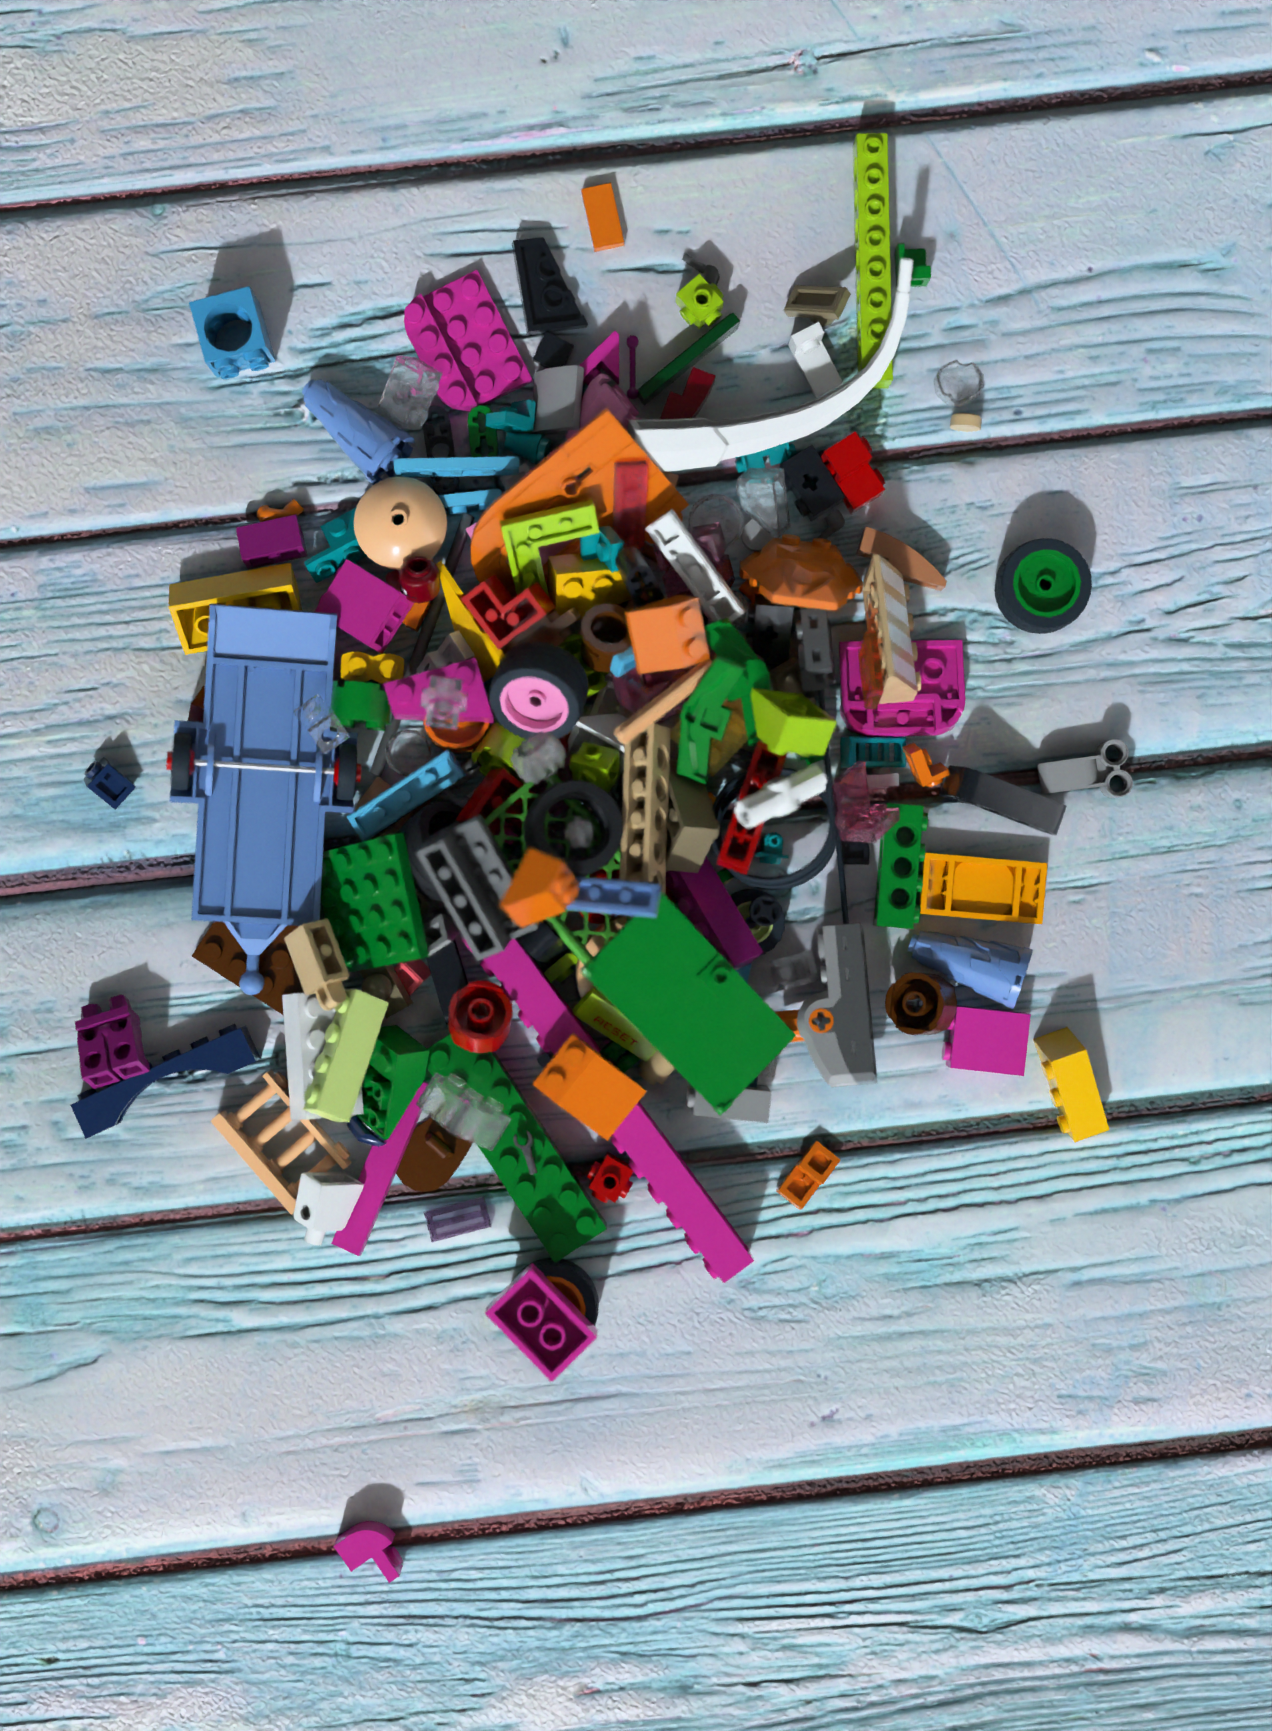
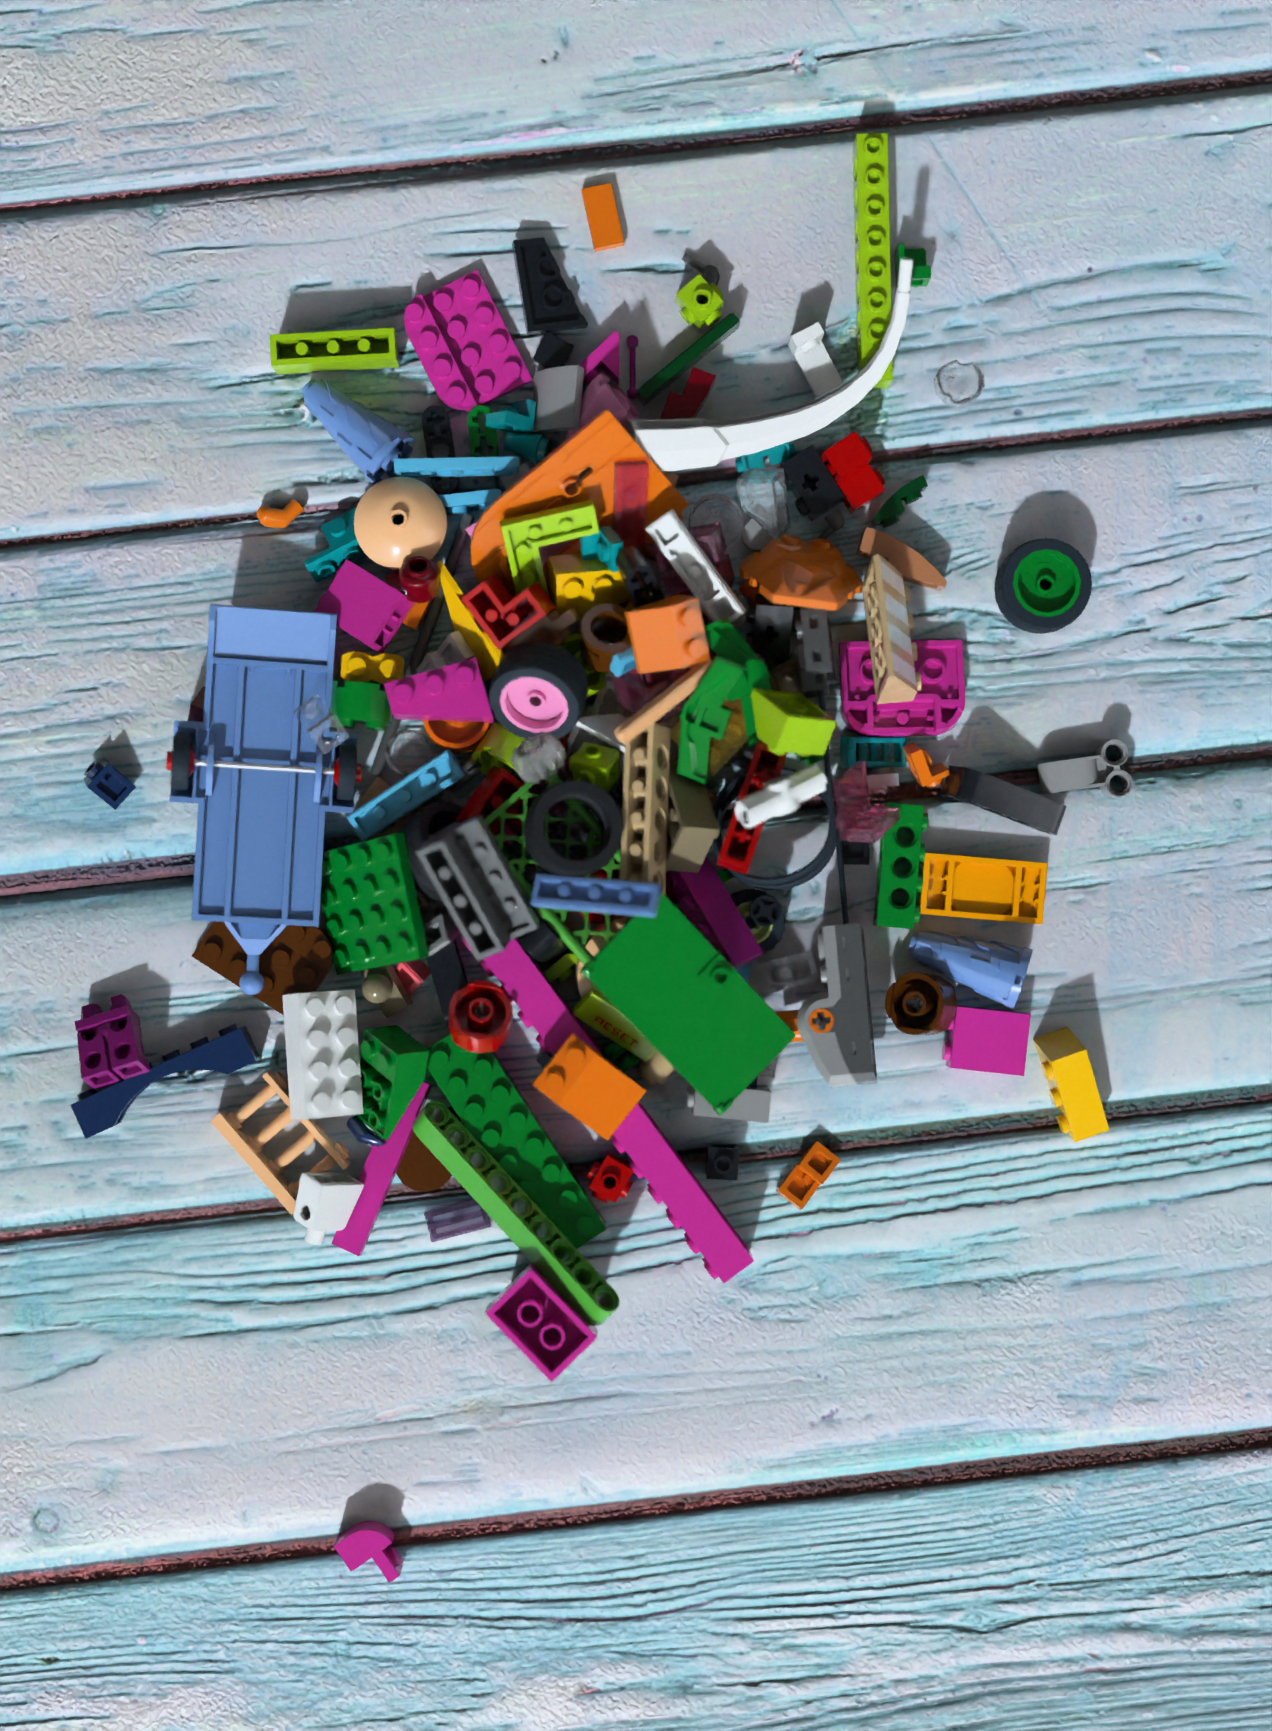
yellow slope [168,562,302,655] -> none
dark azure brick [189,286,276,379] -> none
magenta hinge [236,514,308,569] -> none
tan brick [284,919,350,1011] -> none
yellowish green brick [303,989,389,1122] -> none
clear brick [375,355,442,430] -> none
clear brick [416,1072,511,1151] -> none
clear brick [421,676,468,729] -> none
orange slope [499,848,579,928] -> none
dark grey hand [514,1131,537,1175] -> none
clear plate [566,817,593,849] -> none
teal hinge [753,832,789,864] -> none
dark tan tile [783,285,851,327] -> none
clear orange tile [858,630,884,709] -> none
tan tile [950,413,982,432] -> none
none -> lime brick [270,328,400,375]
none -> bright green beam [412,1101,620,1326]
none -> black brick [705,1143,739,1180]
none -> dark green slope [871,475,928,528]

